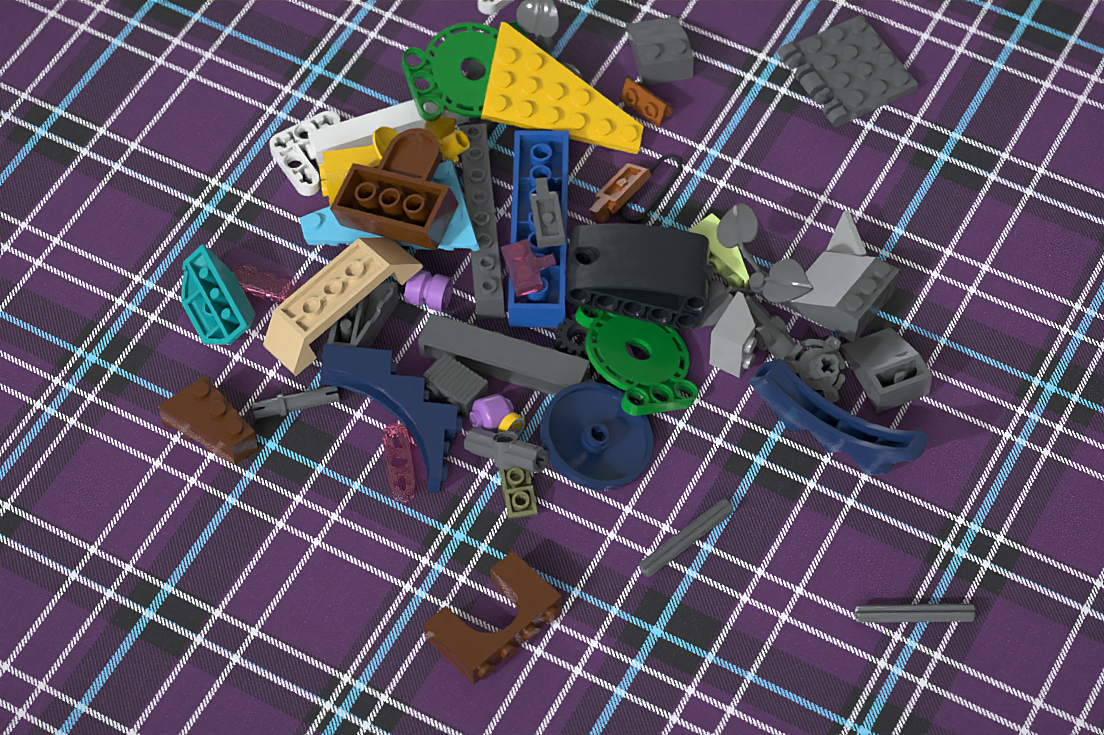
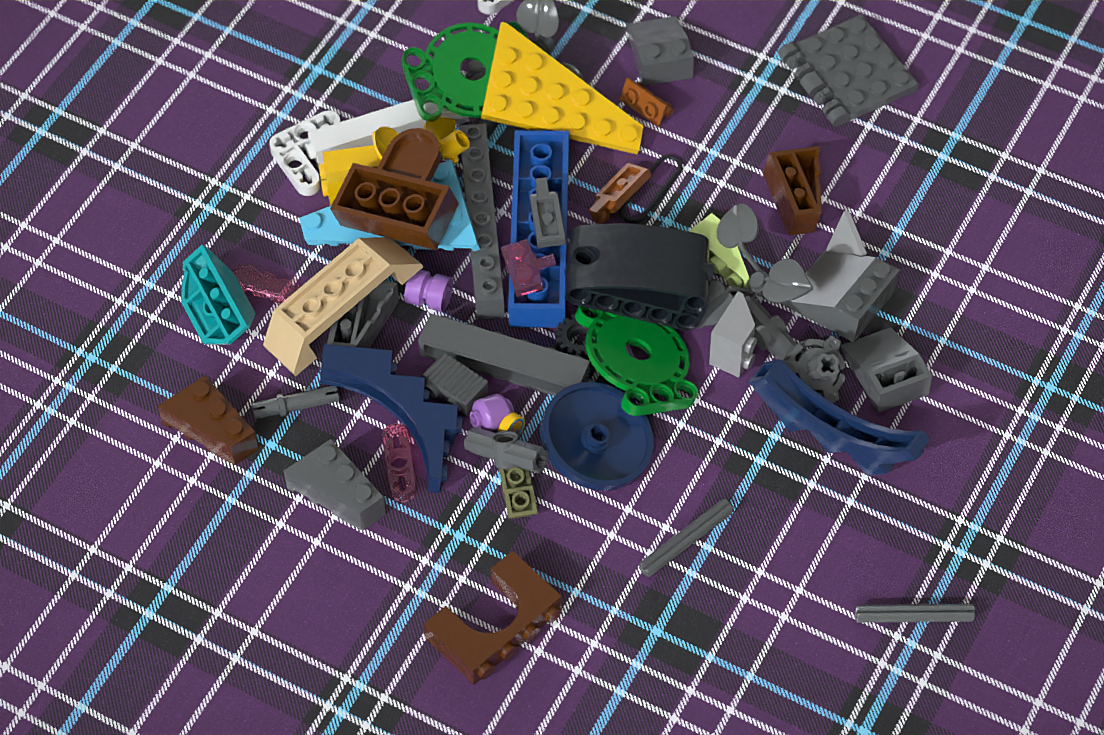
none -> dark grey wedge [284,439,386,531]
none -> reddish brown wedge [763,146,821,236]

